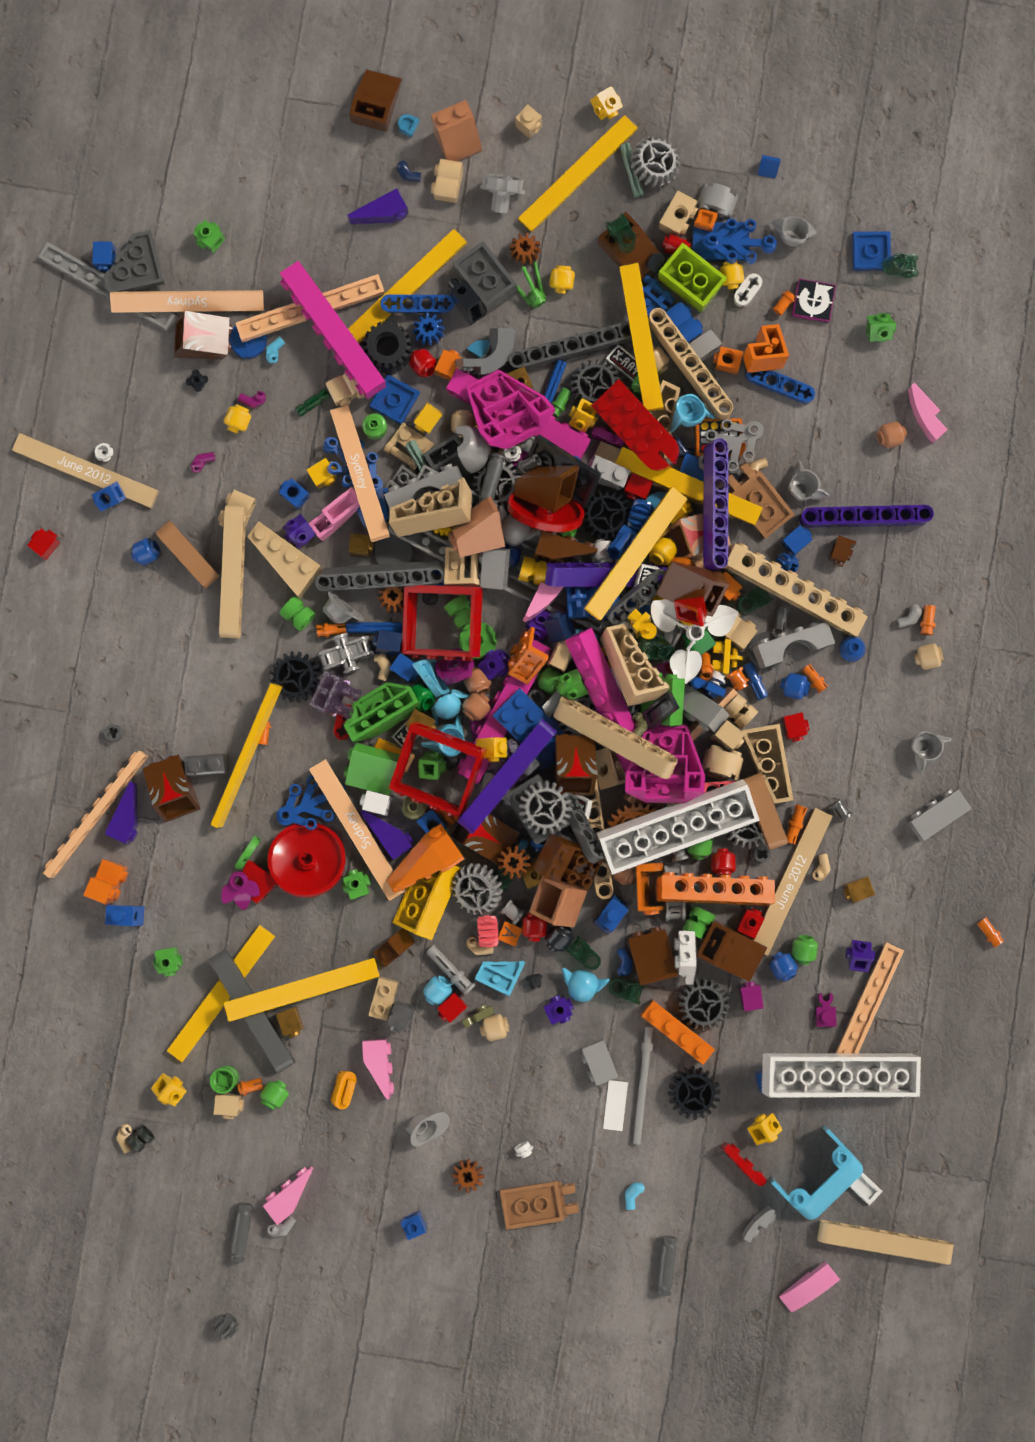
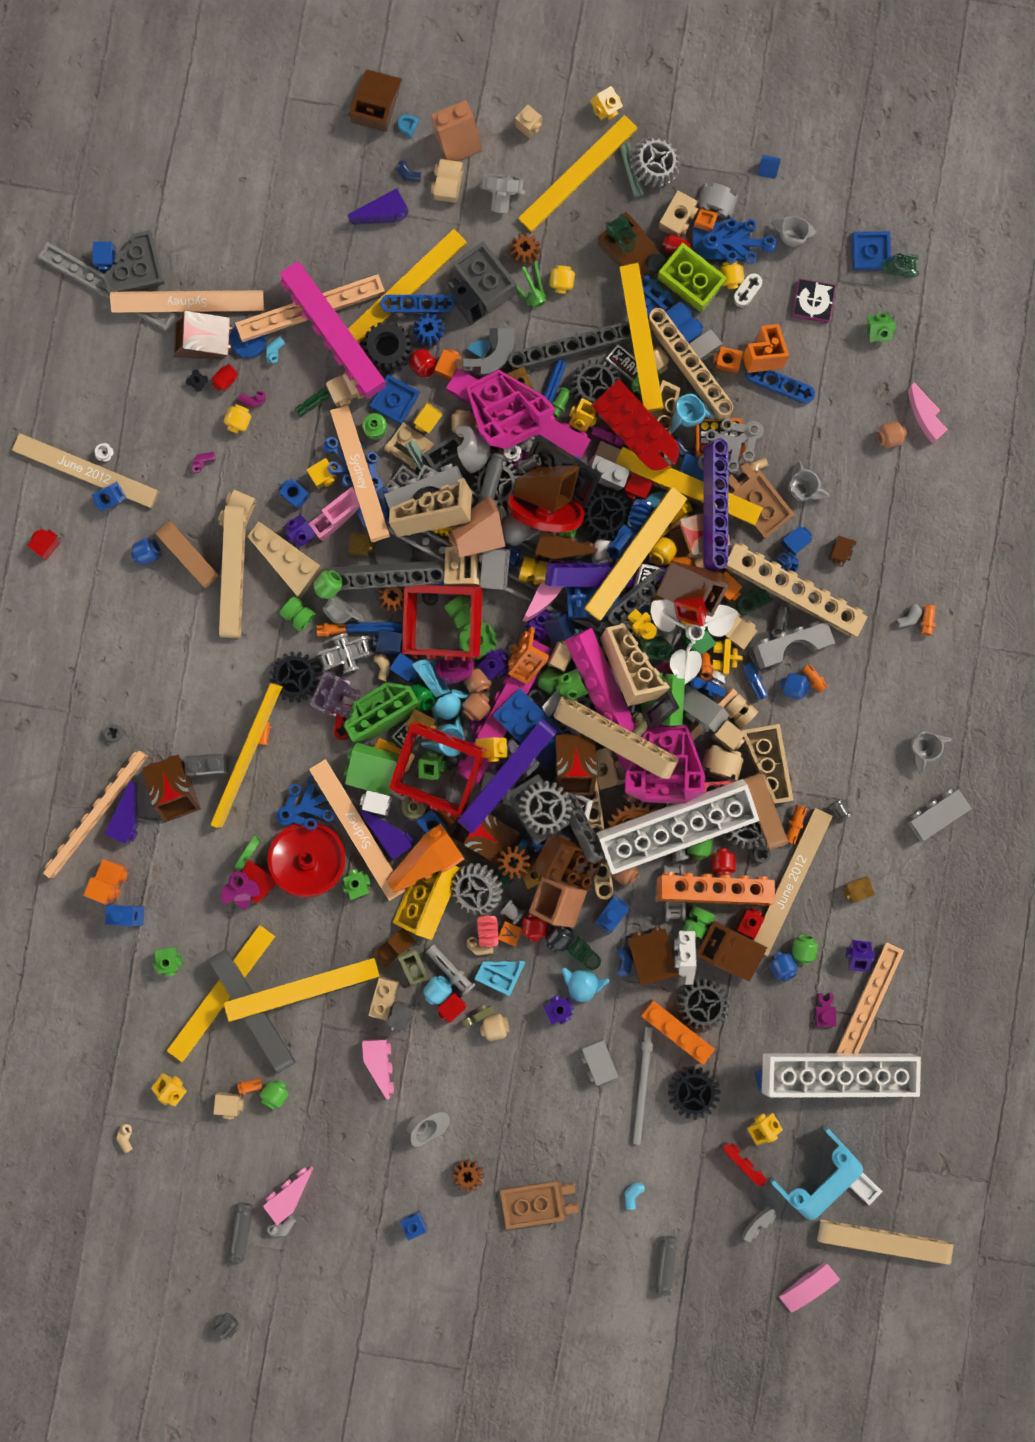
pearl dark grey wheel [127,1124,155,1152] -> none
bright green brick [193,220,226,254] -> none
bright green wheel [210,1065,239,1094] -> none
pearl gold brick [276,1006,304,1038] -> none
light orange piece [330,1071,357,1109] -> none
white plate [514,1141,533,1158] -> none
black piece [526,973,543,989] -> none
white sticker [603,1080,628,1131] -> none
clear green piece [607,977,646,1005] -> none
orange panel [636,863,665,915] -> none
orange brick [725,667,749,691] -> none
magenta brick [739,981,764,1011] -> none
orange pin [772,290,795,316] -> none
red brick [781,712,810,742] -> none
dark purple beam [799,505,934,528] -> none
tan arm [812,853,831,881] -> none
blue cone [839,636,866,662] -> none
tan head [914,643,944,670] -> none
orange pin [977,917,1004,948] -> none
none -> red brick [211,364,239,392]
none -> bright green head [313,570,342,599]
none -> olive slope [398,949,429,986]

